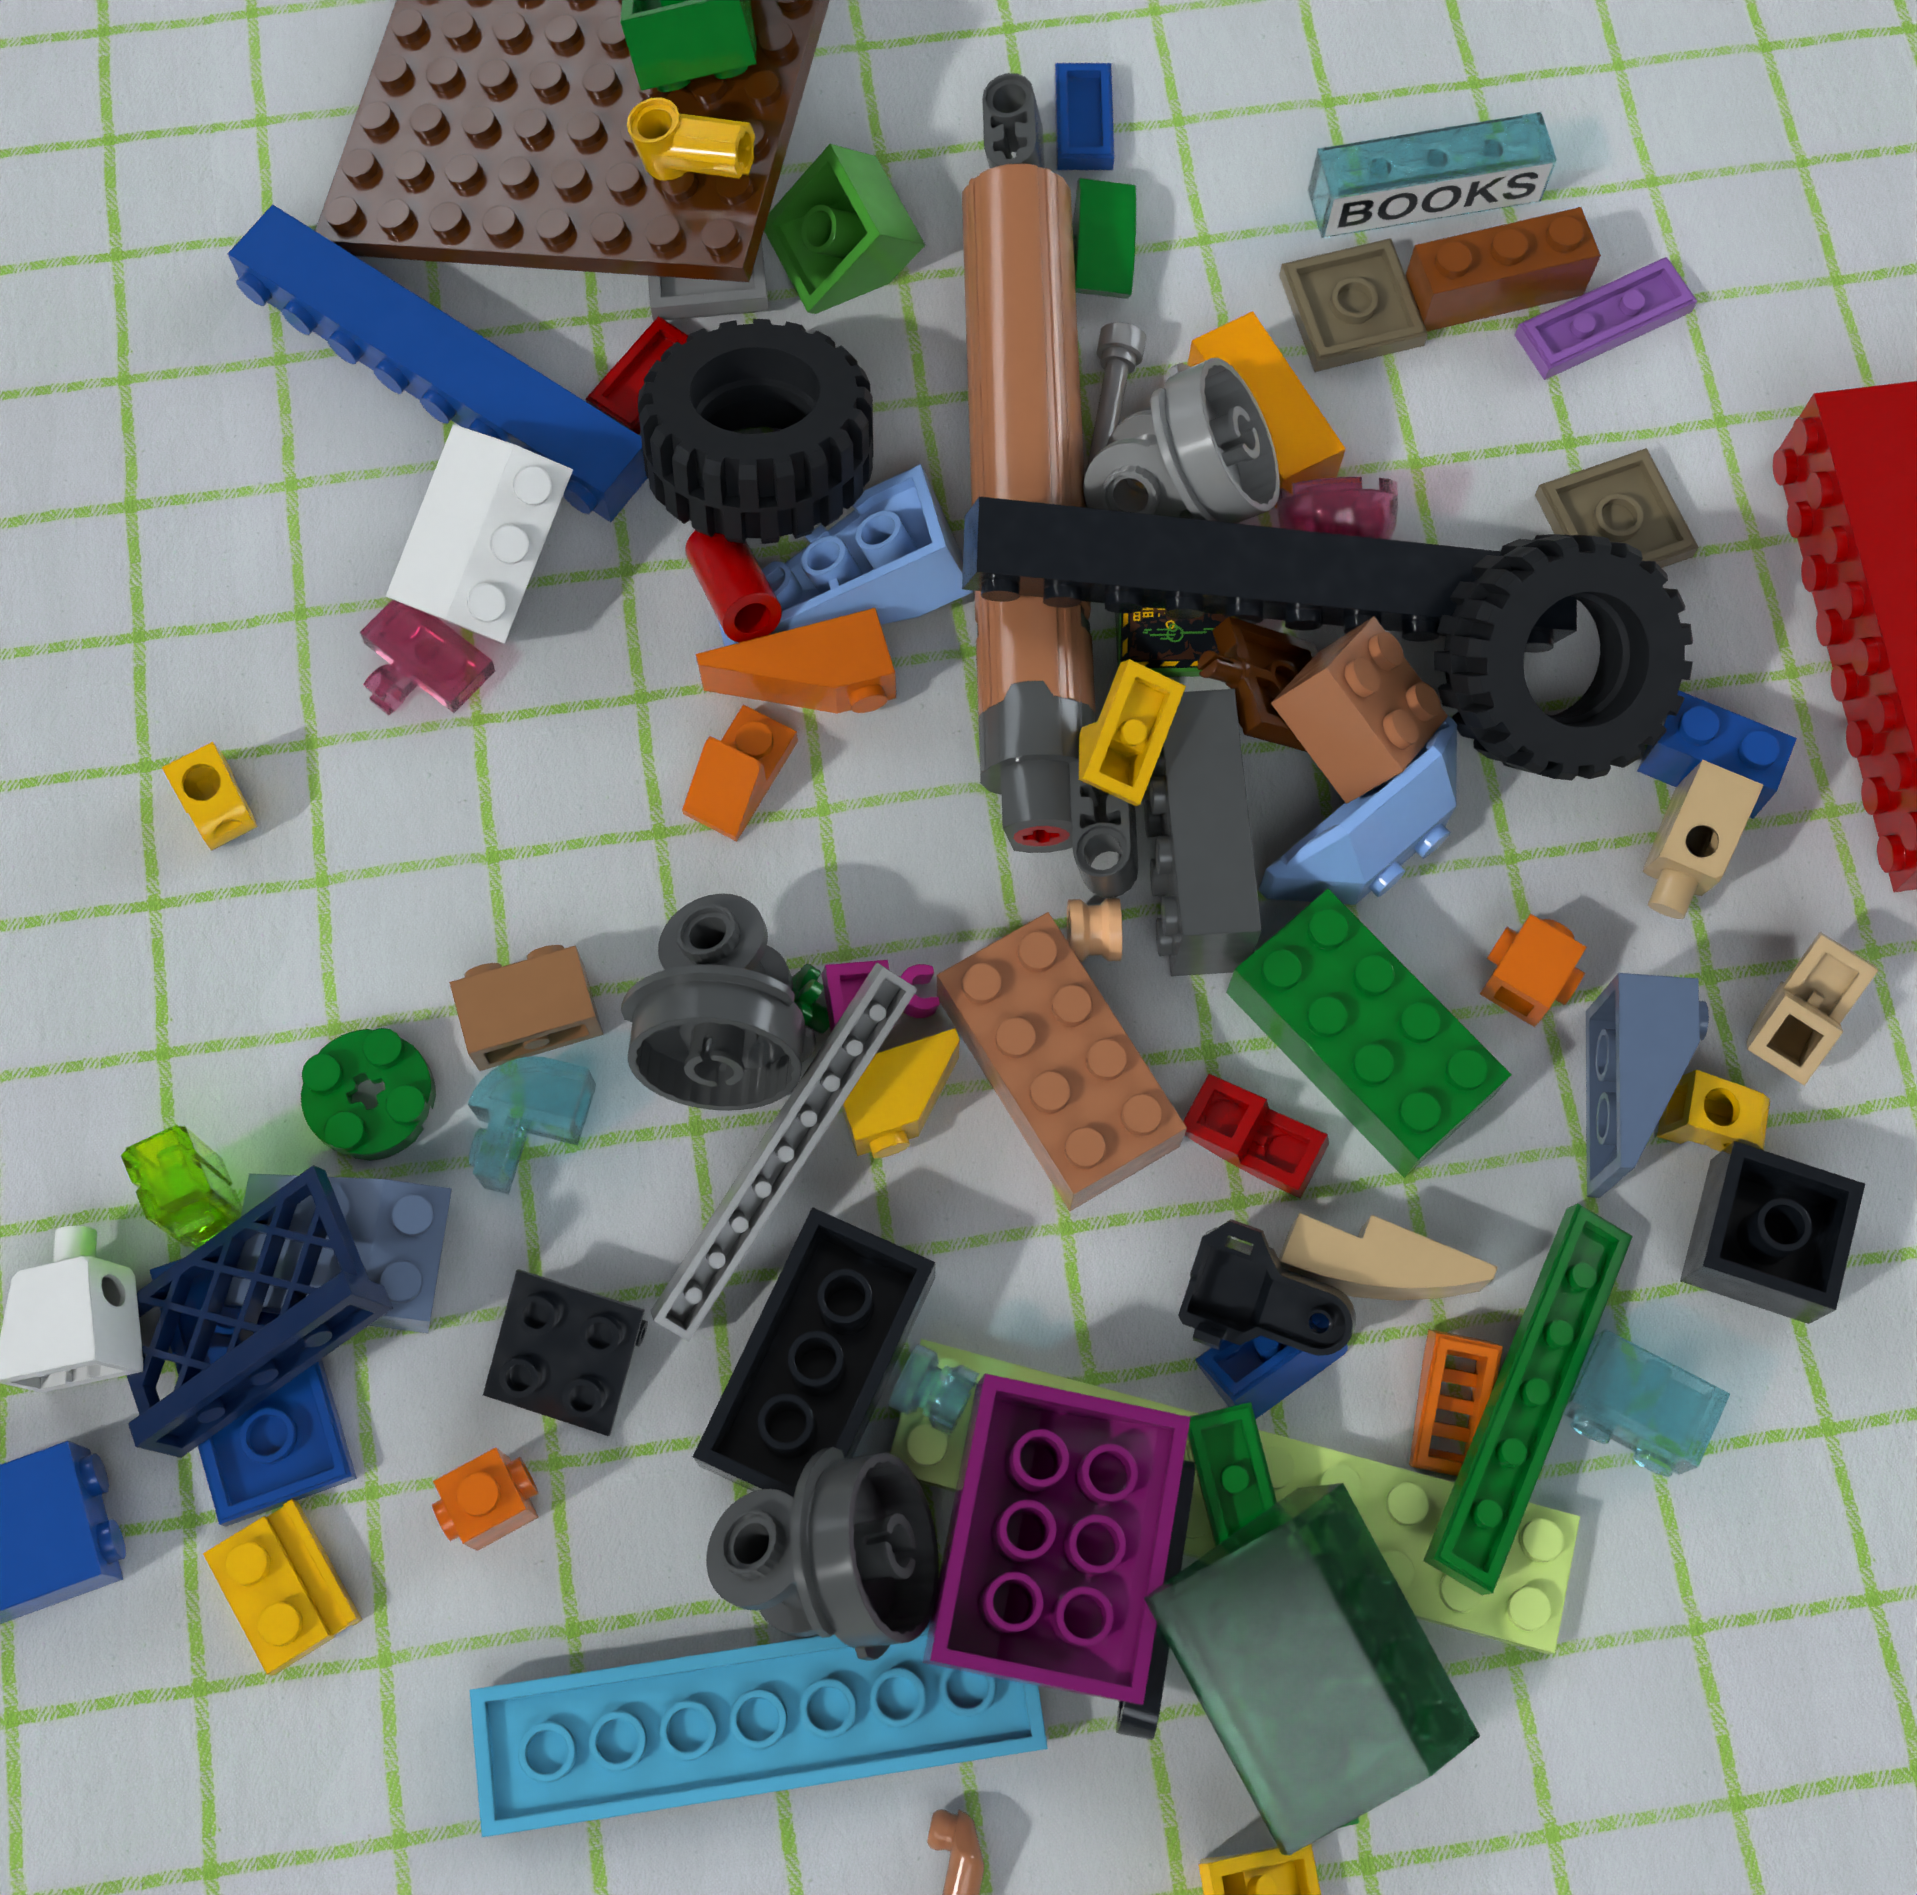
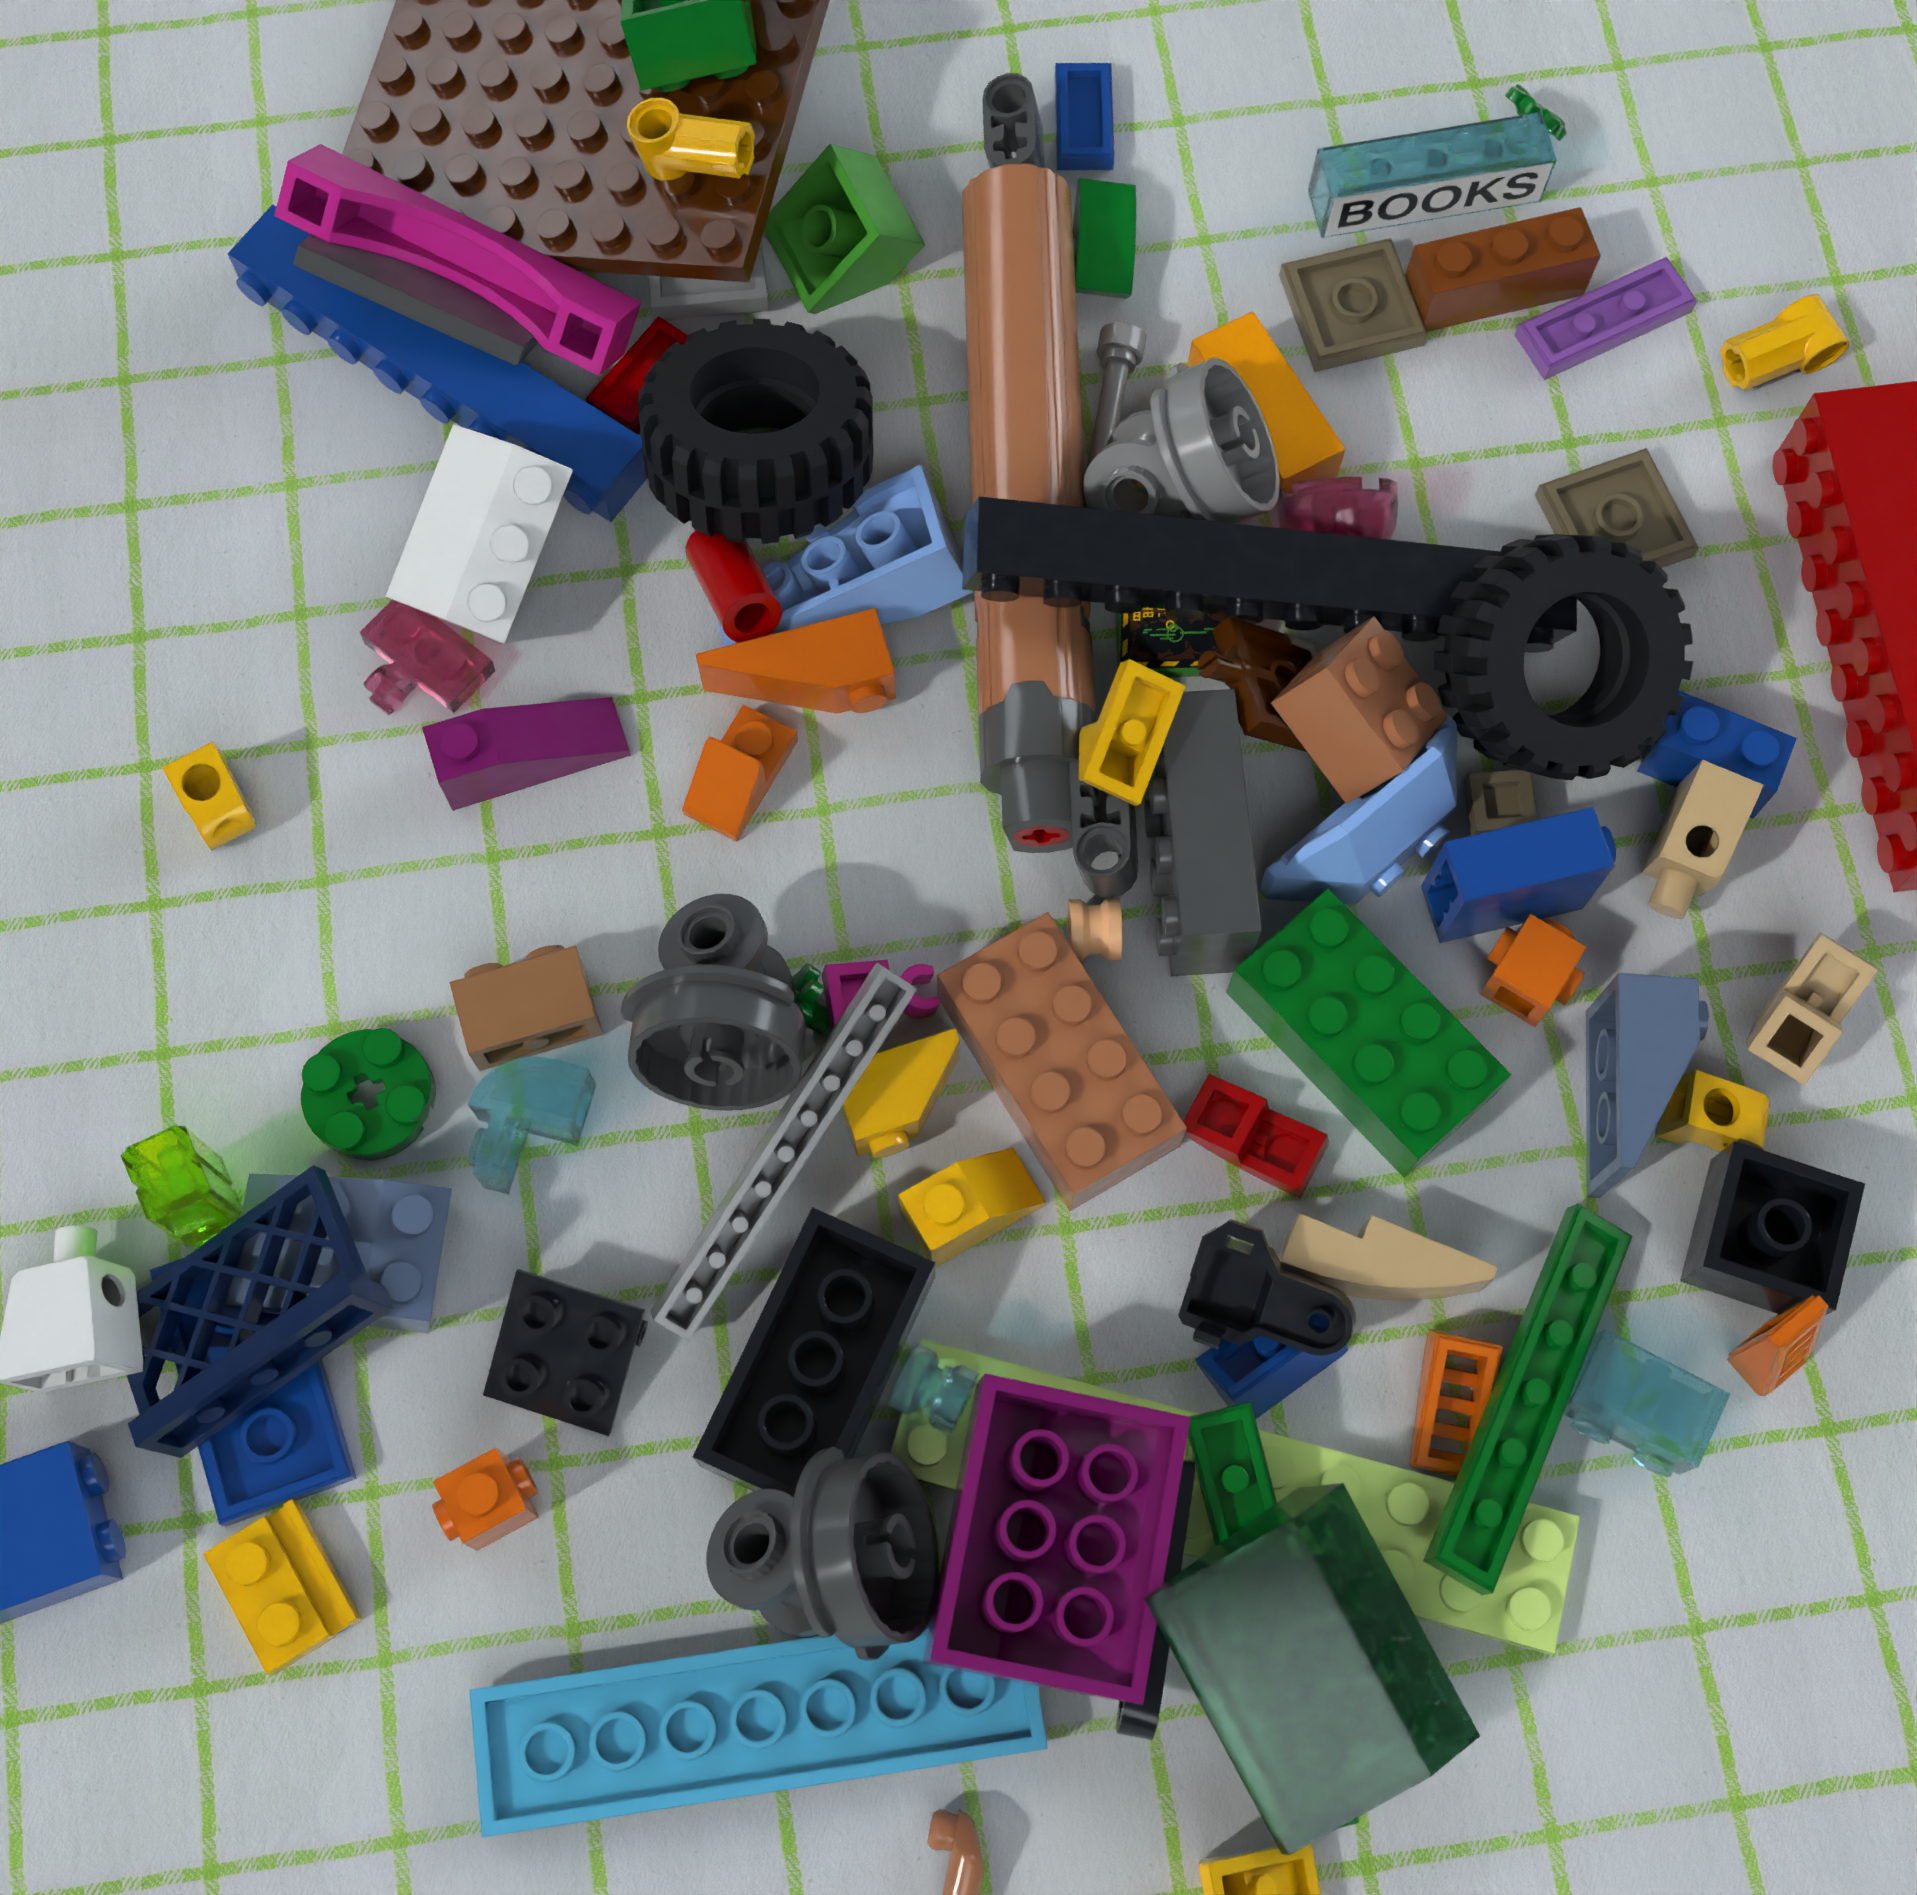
none -> dark pink arch [274,144,642,376]
none -> dark grey tile [294,234,539,365]
none -> magenta slope [422,697,631,811]
none -> yellow slope [898,1147,1046,1268]
none -> blue brick [1421,807,1616,943]
none -> dark tan plate [1463,770,1538,836]
none -> green plant [1504,84,1567,149]
none -> yellow piece [1720,294,1850,391]
none -> orange slope [1727,1295,1828,1396]

